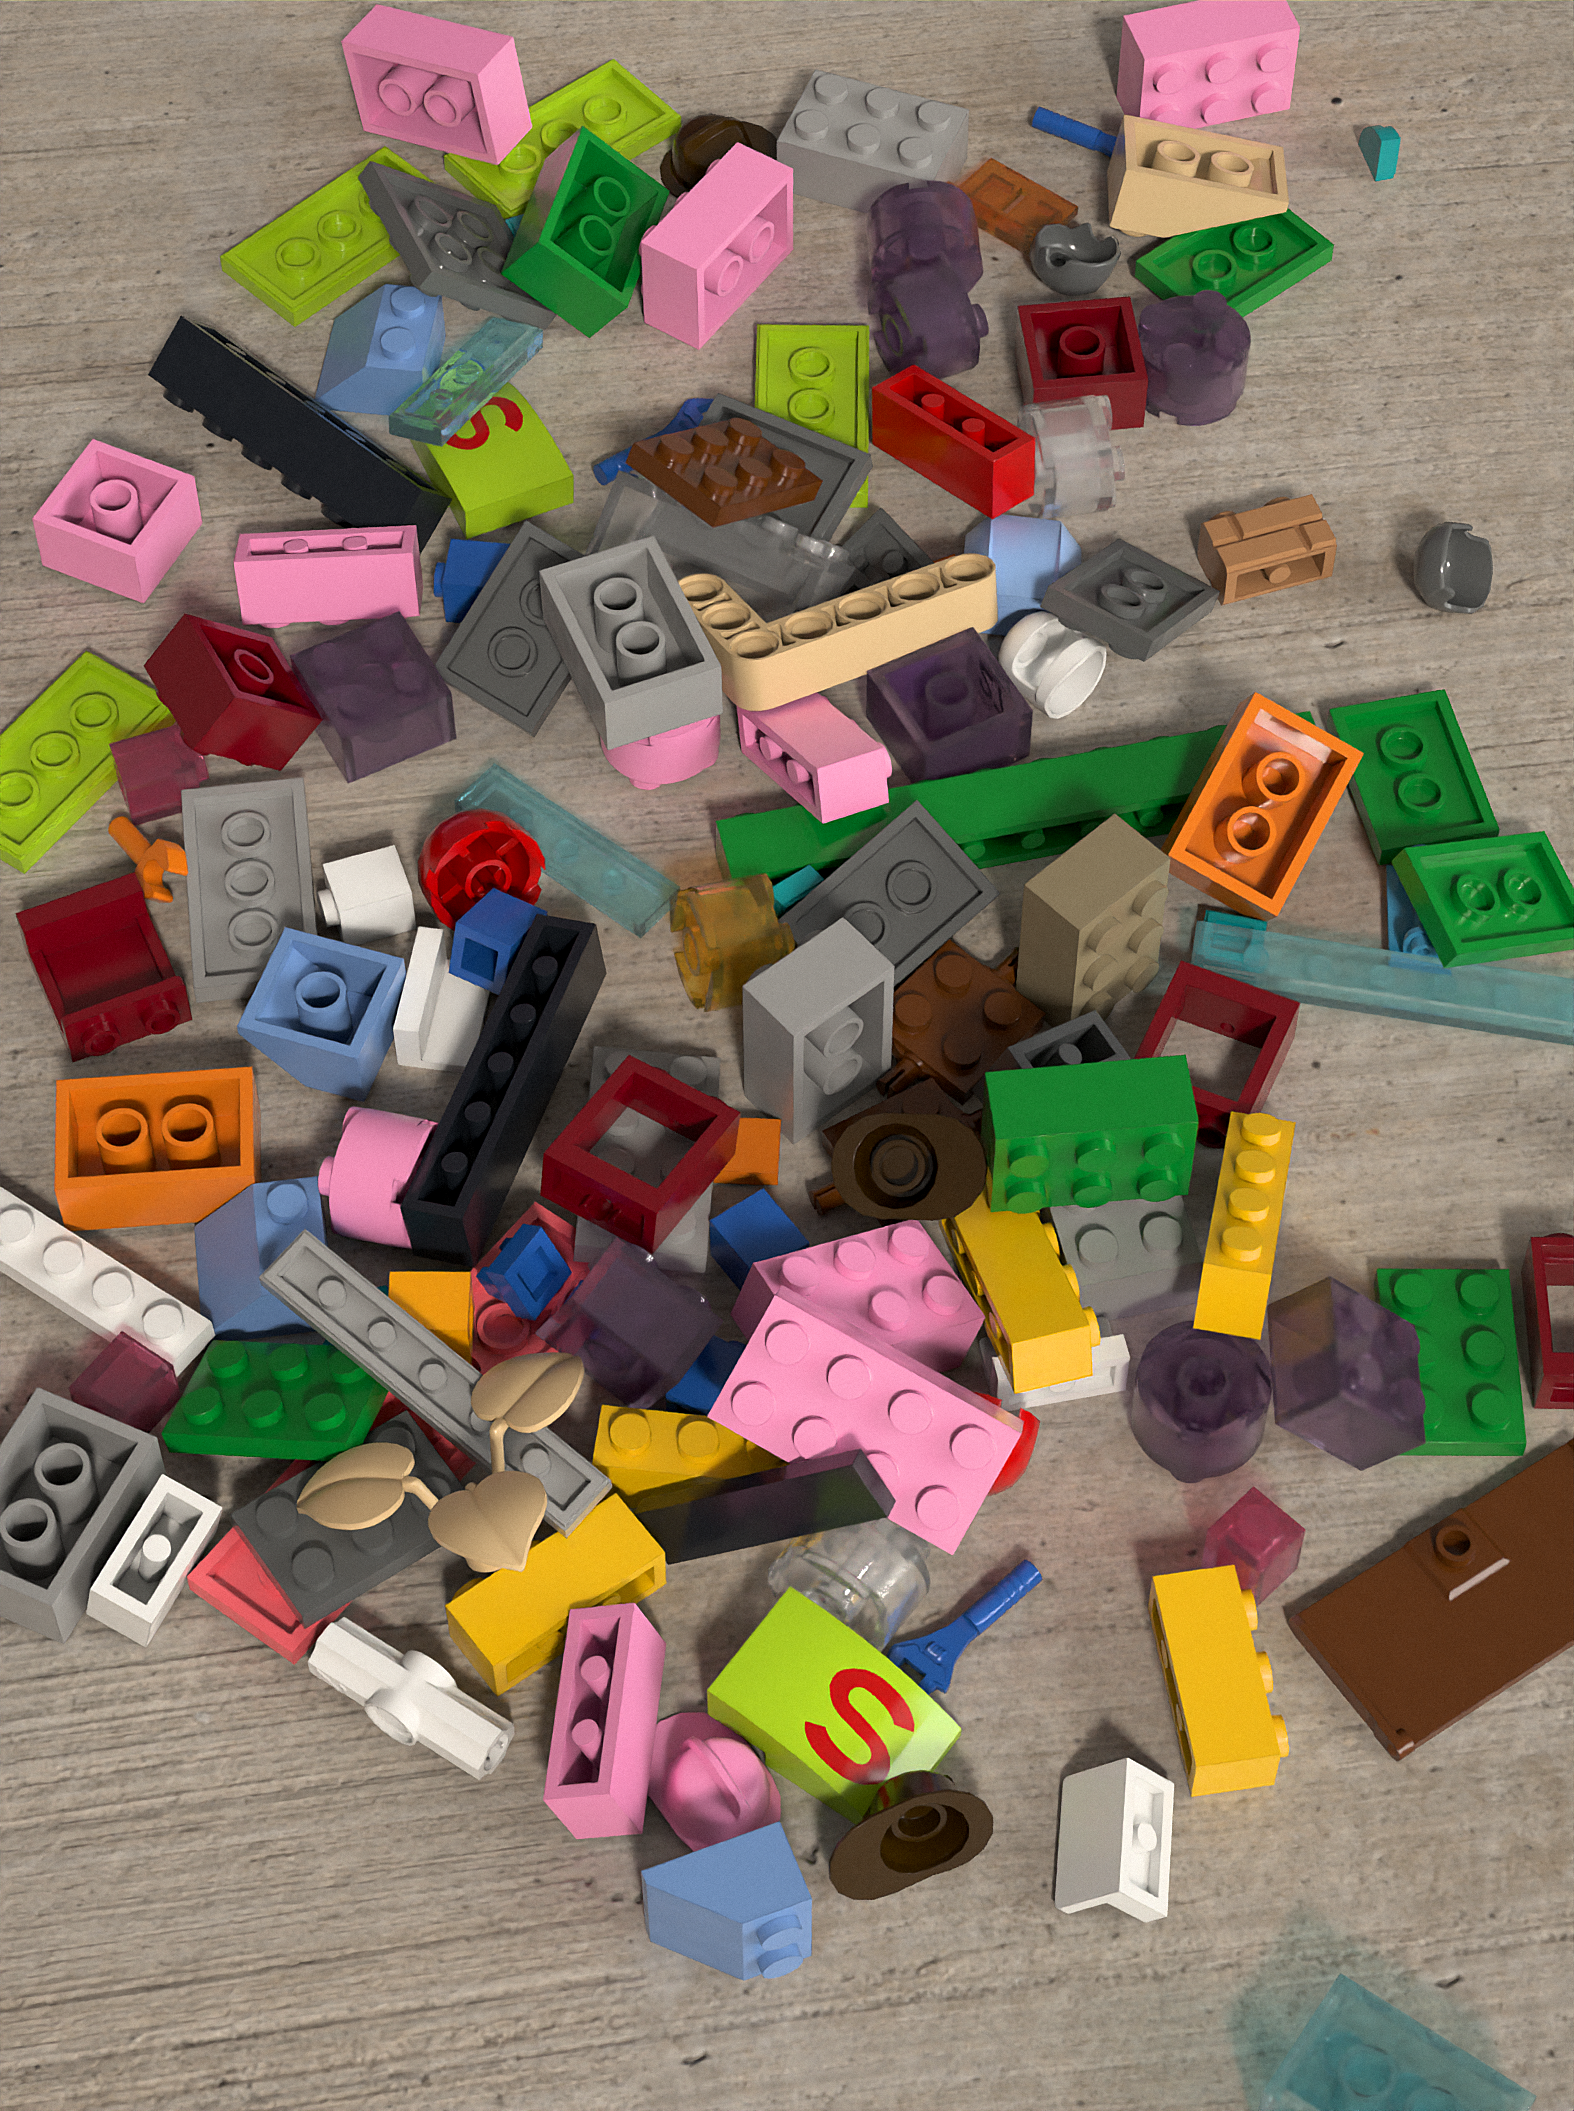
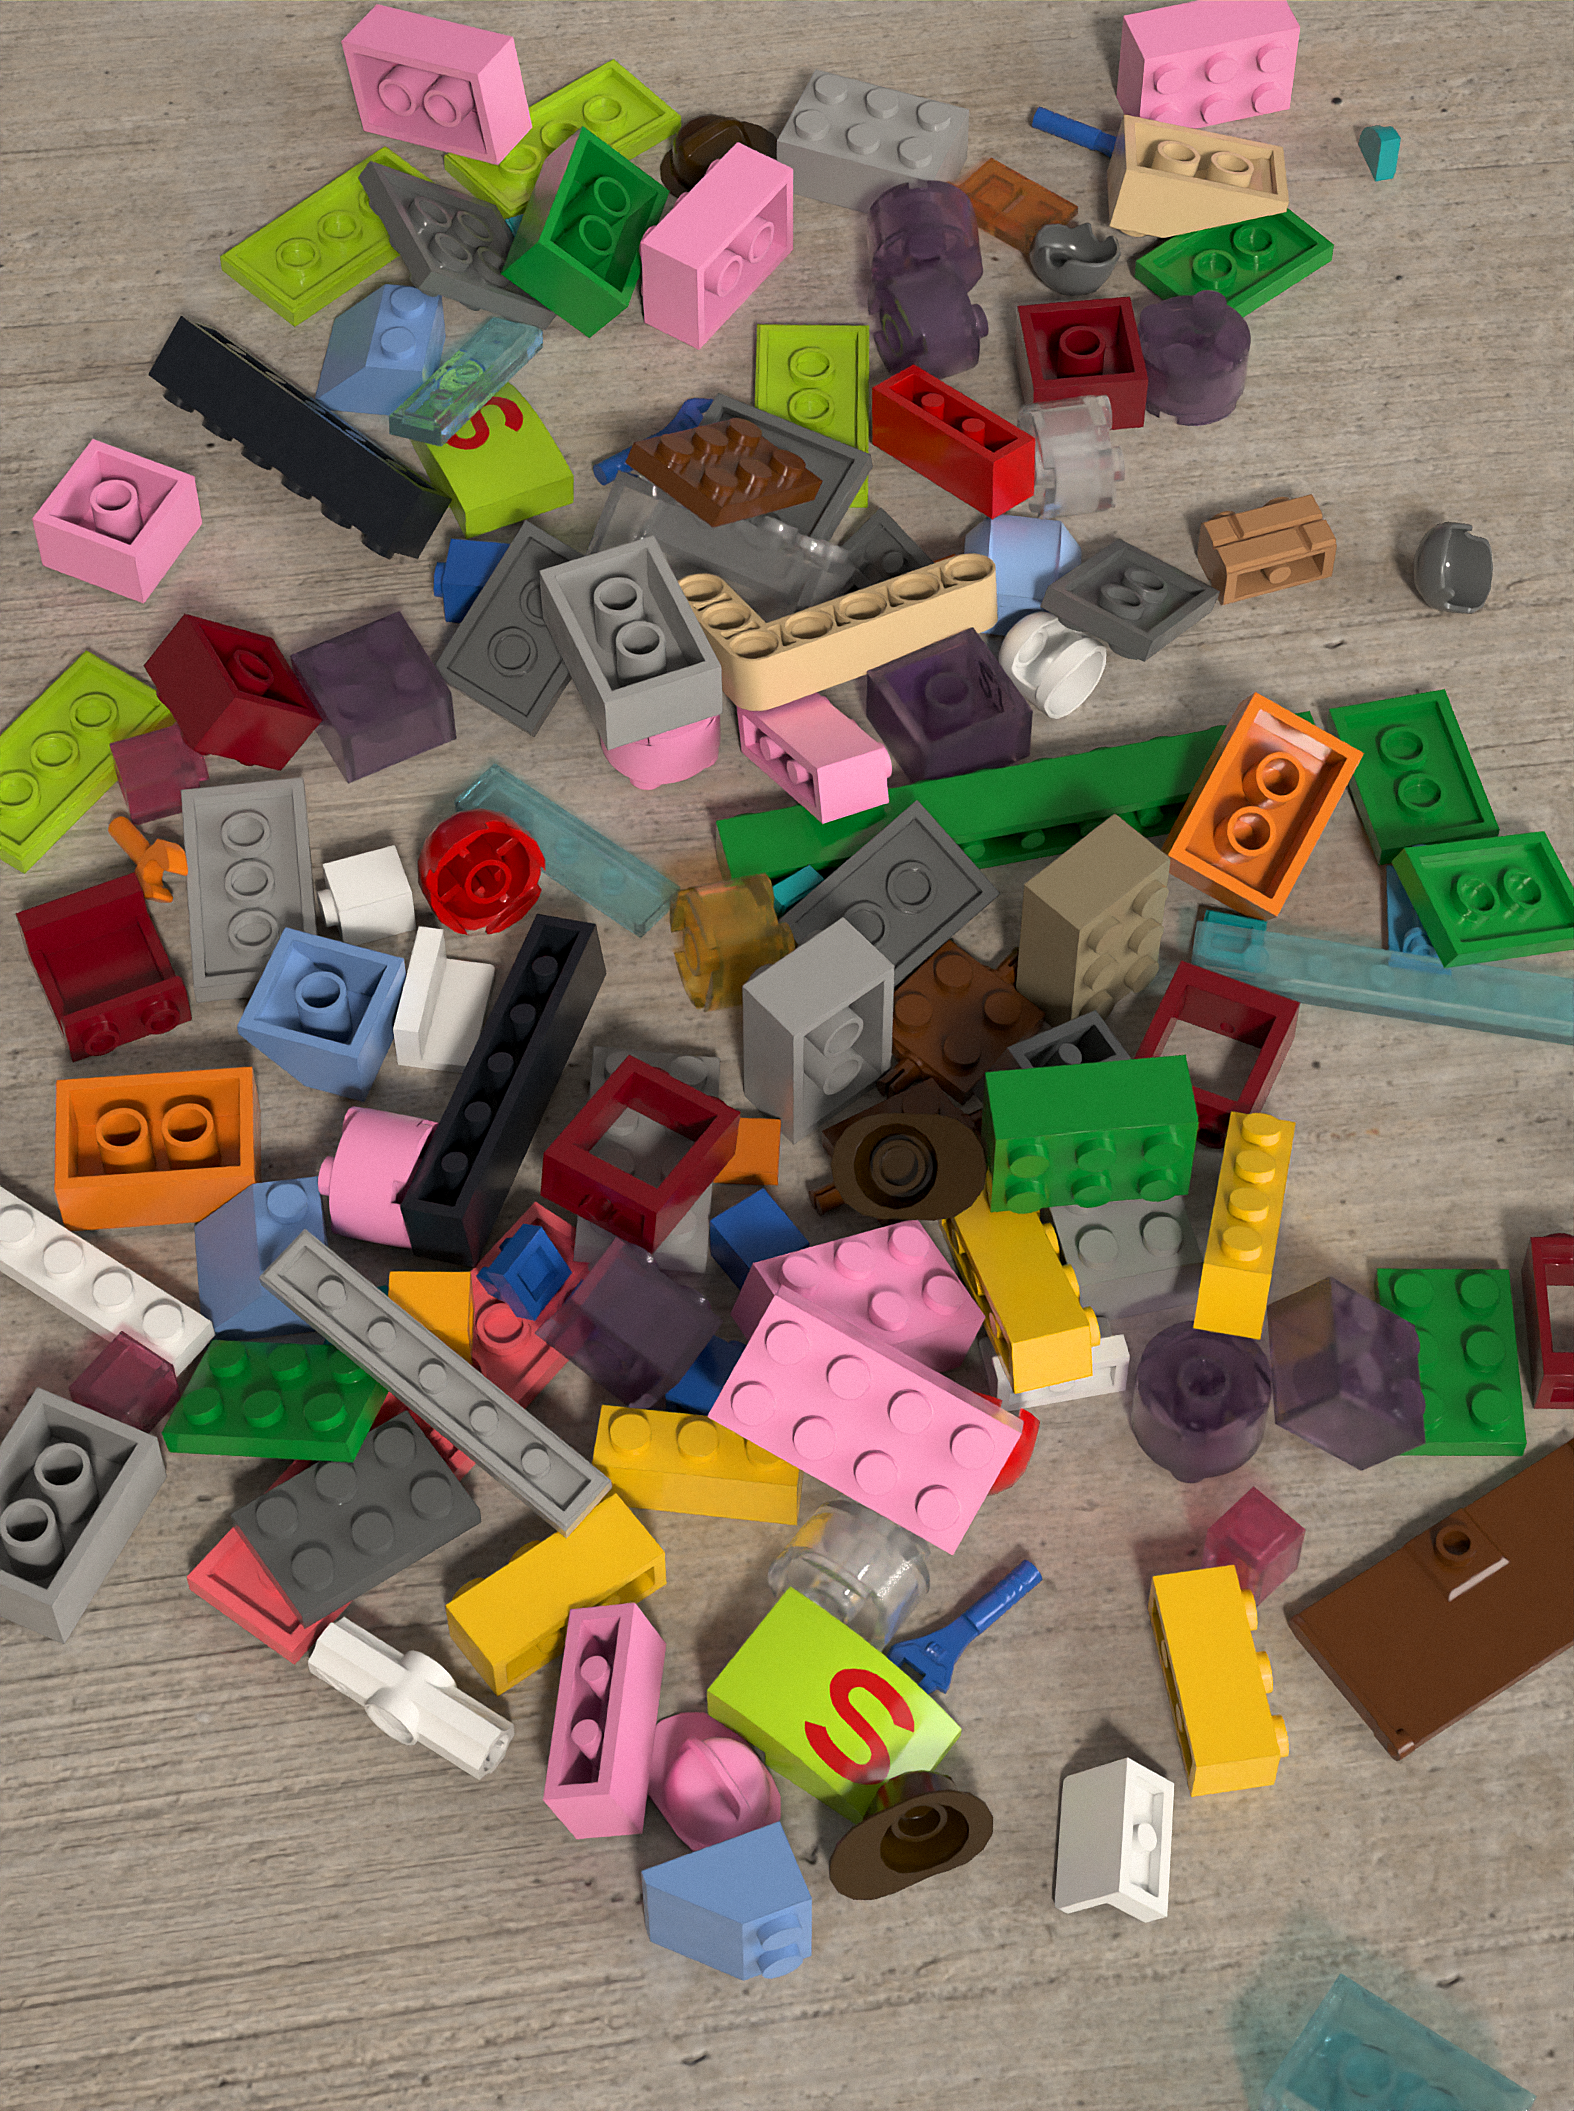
white brick [86,1474,223,1647] -> none
bright pink brick [234,525,424,628] -> none
tan plant [296,1352,584,1572] -> none
blue brick [448,888,548,995] -> none
black tile [633,1449,896,1565] -> none

